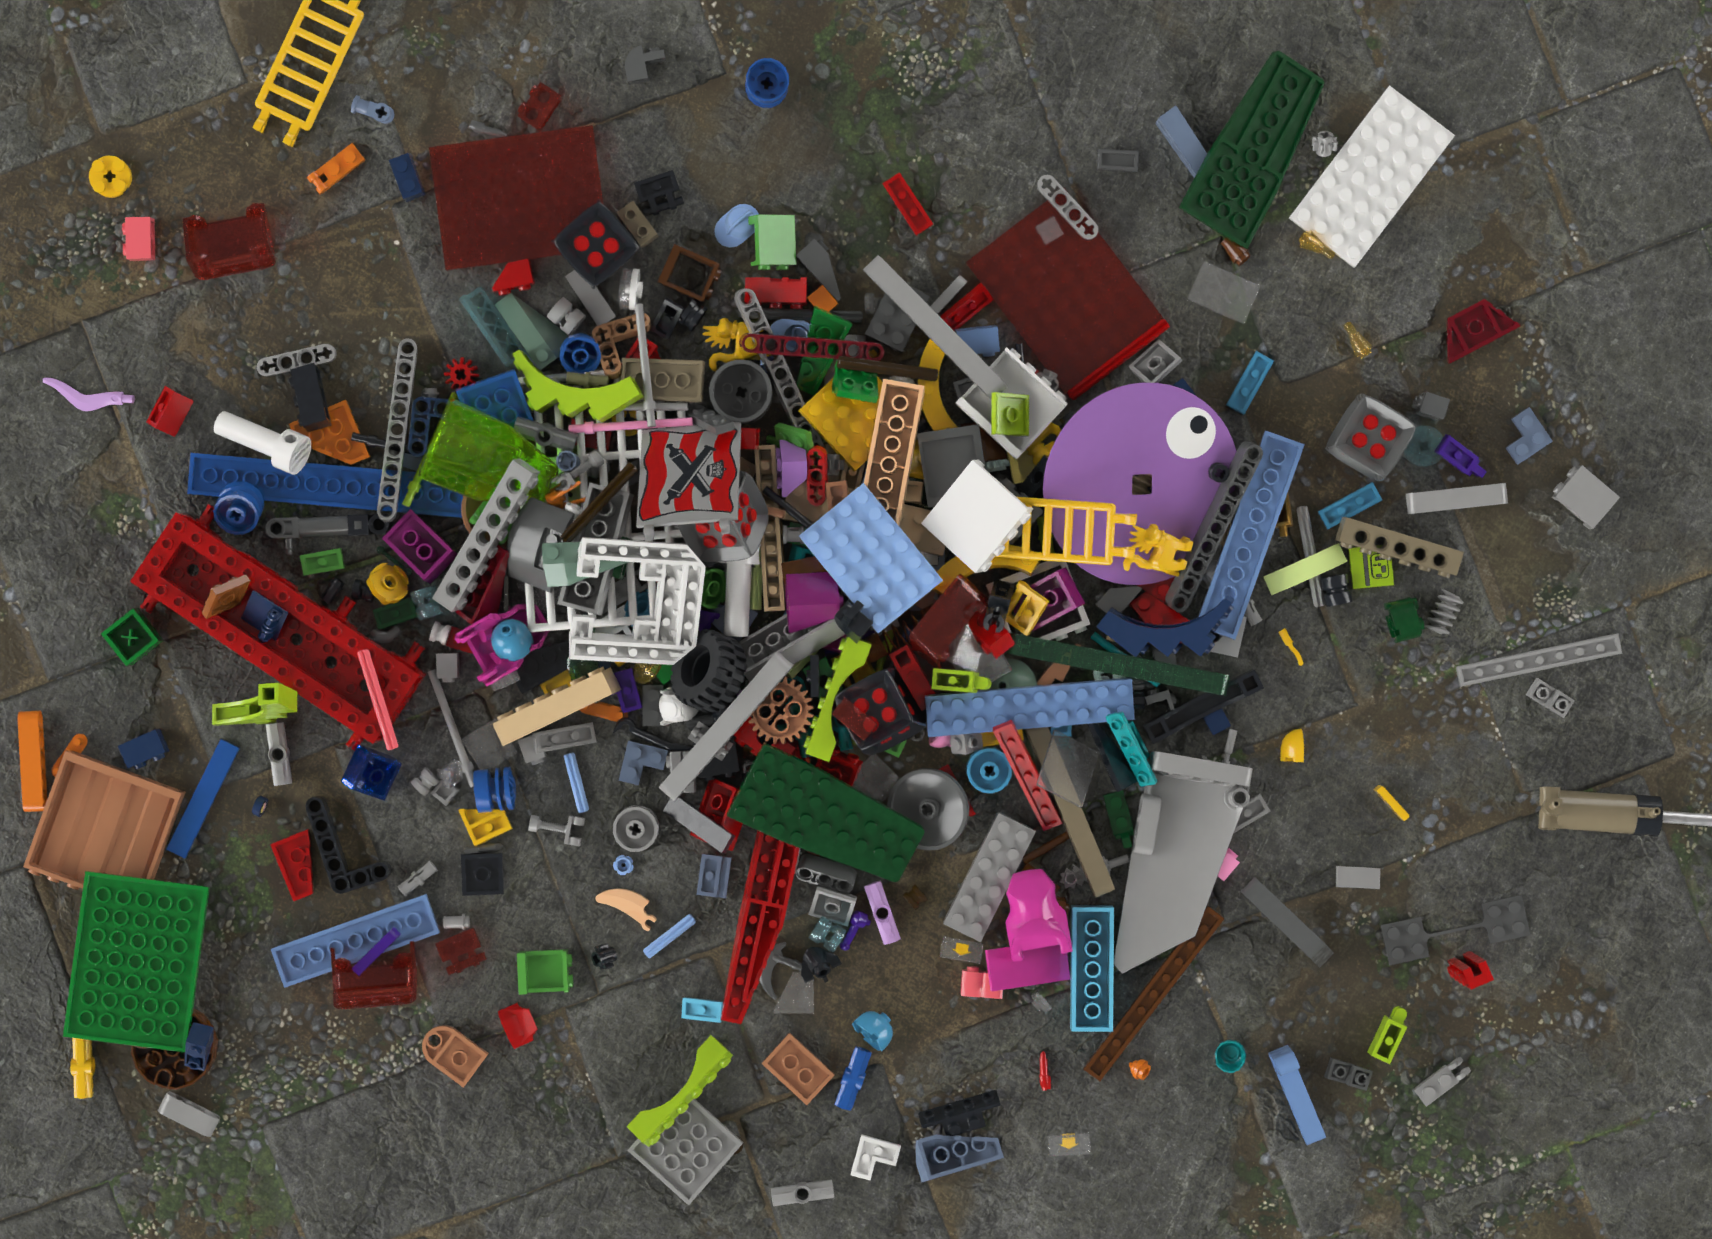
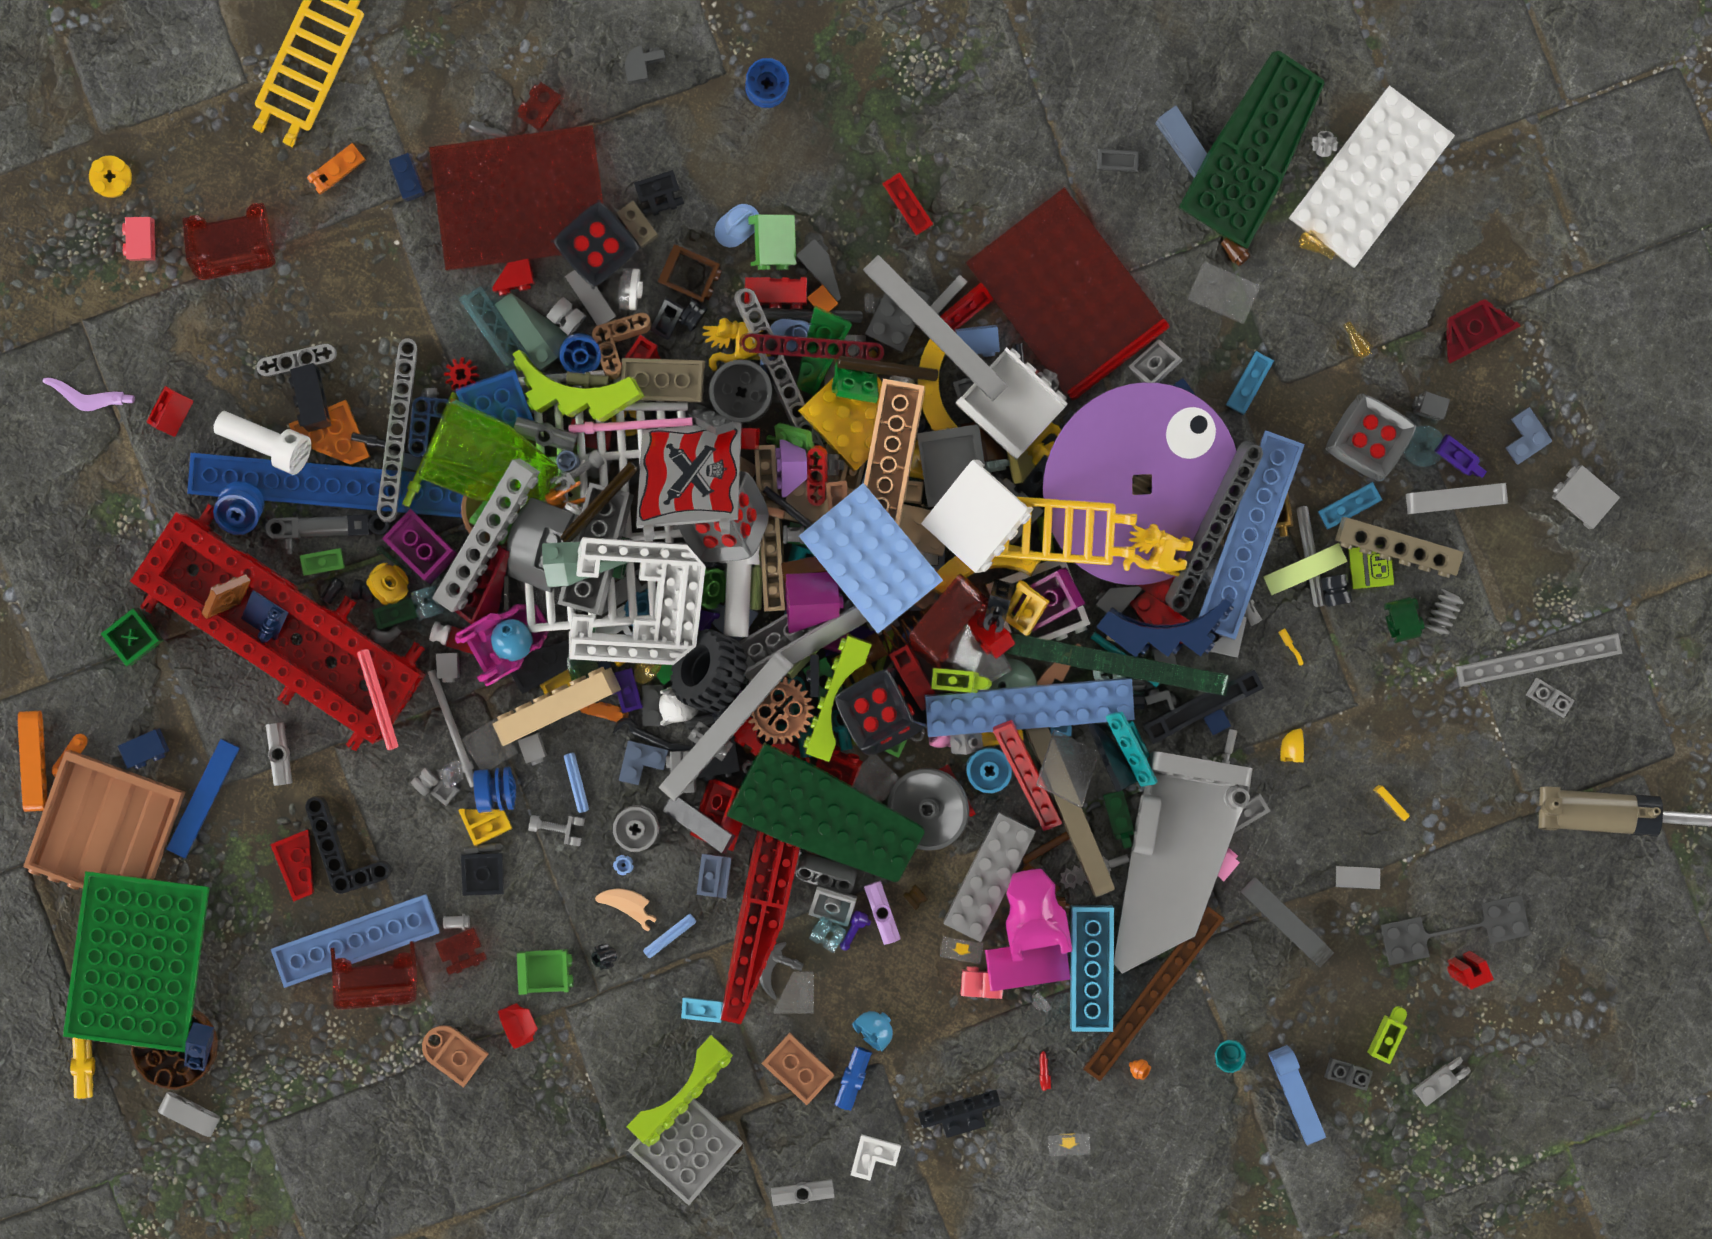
lime arch [212,683,297,726] -> none
dark blue tile [252,796,268,817] -> none
clear blue brick [341,744,402,801] -> none
sand blue connector [351,95,395,124] -> none
dark purple beam [352,927,401,976] -> none
light grey pin [397,860,438,896] -> none
clear beam [491,670,521,691] -> none
light grey tile [532,722,597,753] -> none
light grey bar [635,304,656,427] -> none
black brick [801,947,842,983] -> none
clear red plate [832,698,878,741] -> none
black brick [834,600,873,644] -> none
sand blue wedge [916,1135,1004,1182] -> none
lime tile [991,392,1029,437] -> none
clear tile [1035,216,1064,245] -> none
light grey beam [1037,175,1098,240] -> none
black bush [1208,462,1229,483] -> none

